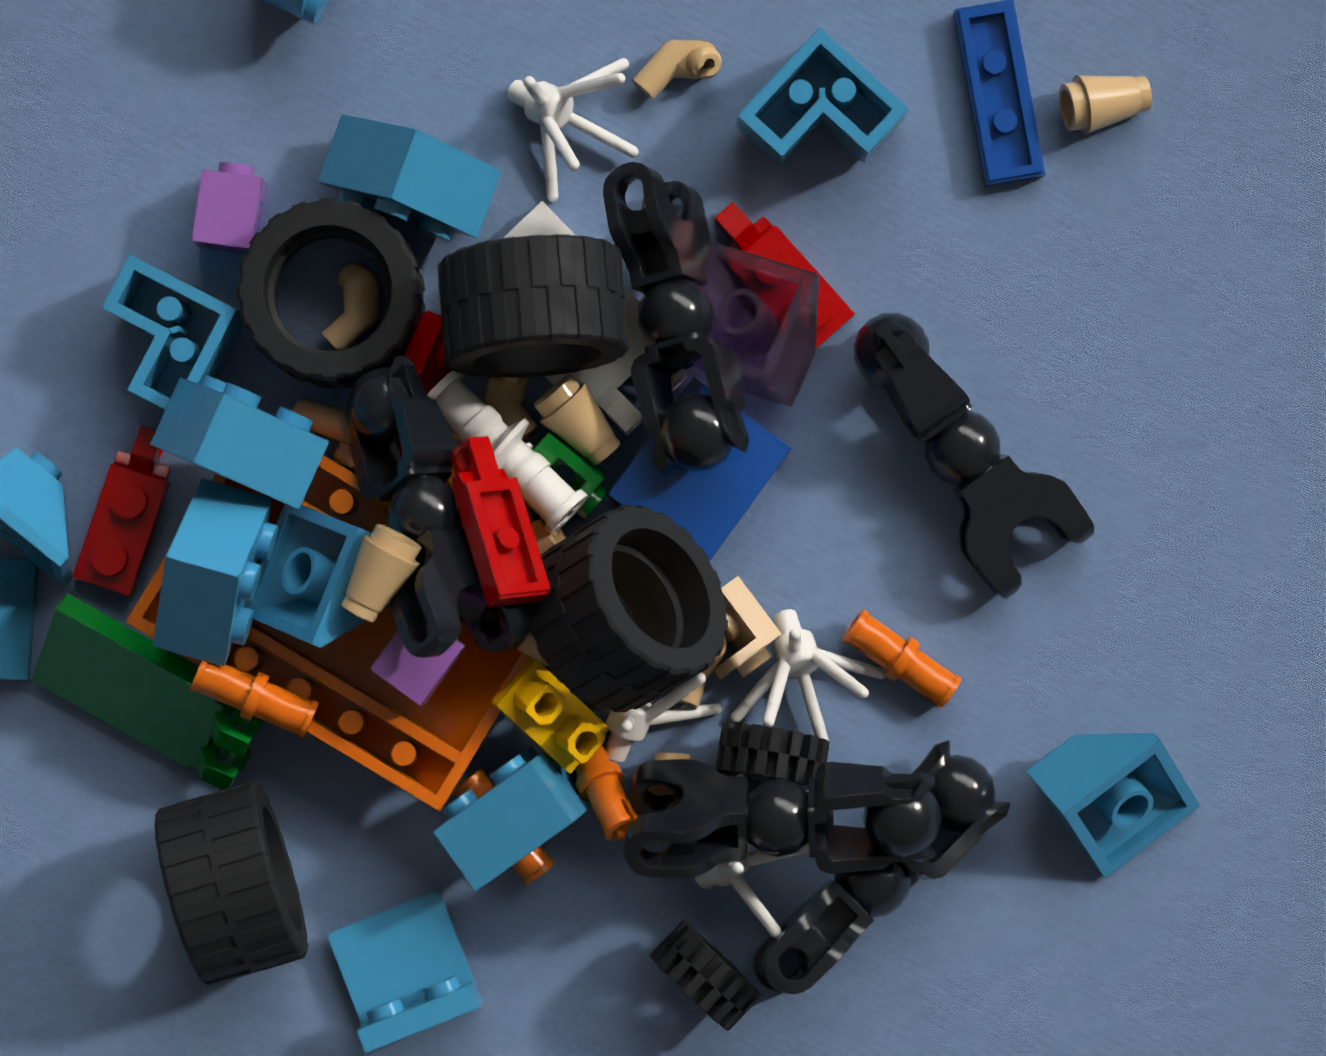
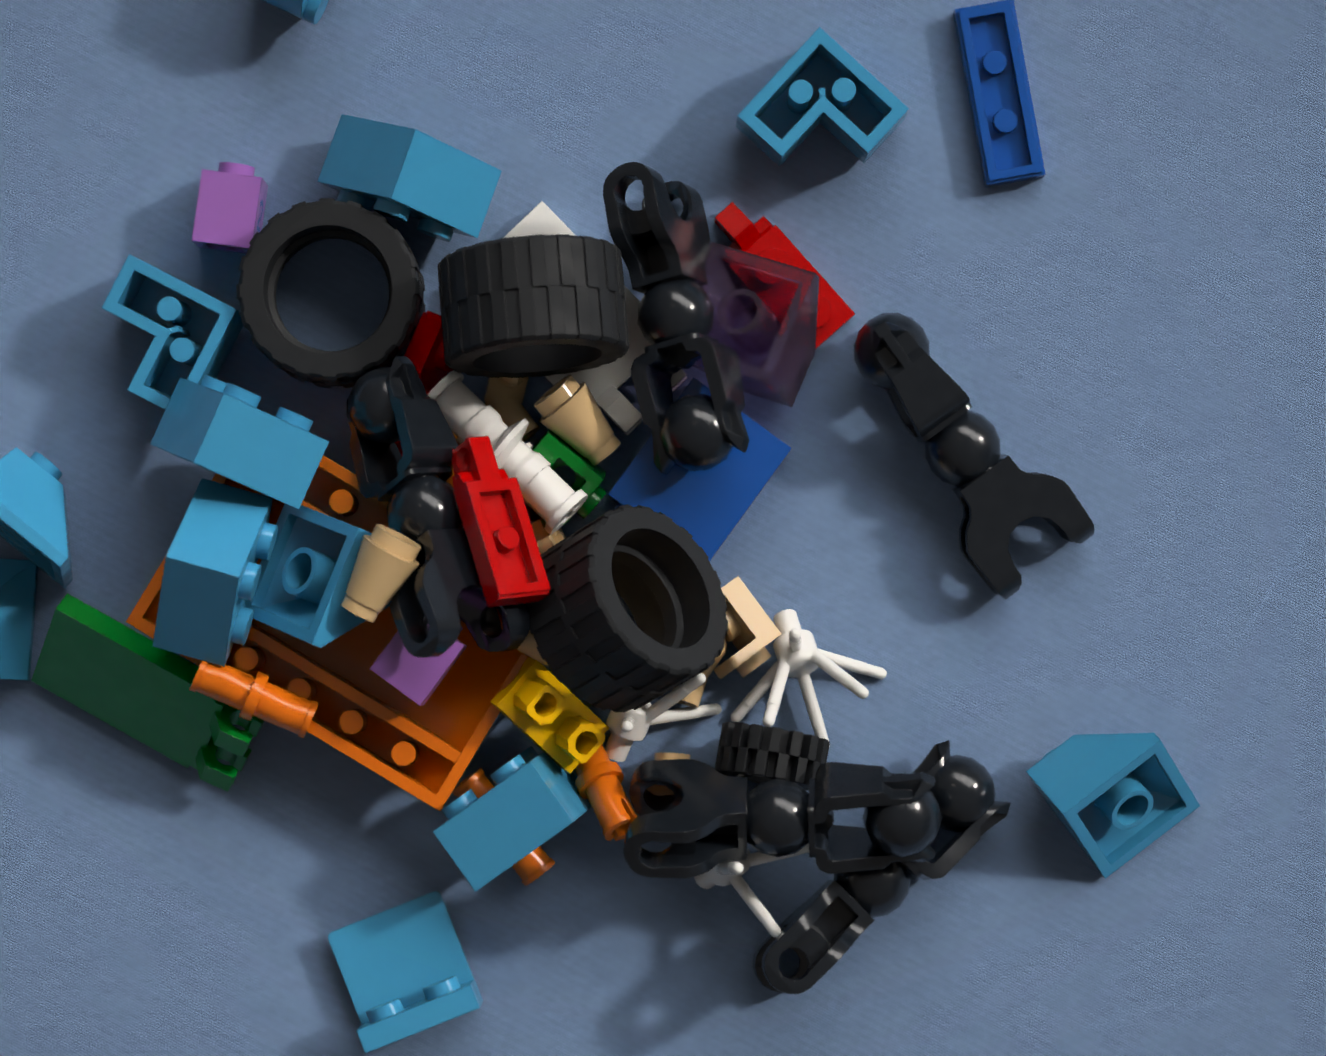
red hinge [72,425,171,596] -> none
black tyre [154,781,308,986] -> none
tan arm [293,397,355,470] -> none
tan arm [321,263,381,351] -> none
white plant [507,58,639,202] -> none
tan arm [632,40,722,100] -> none
black tyre [650,920,762,1031] -> none
orange pin [841,609,962,709] -> none
tan cone [1059,75,1152,135] -> none

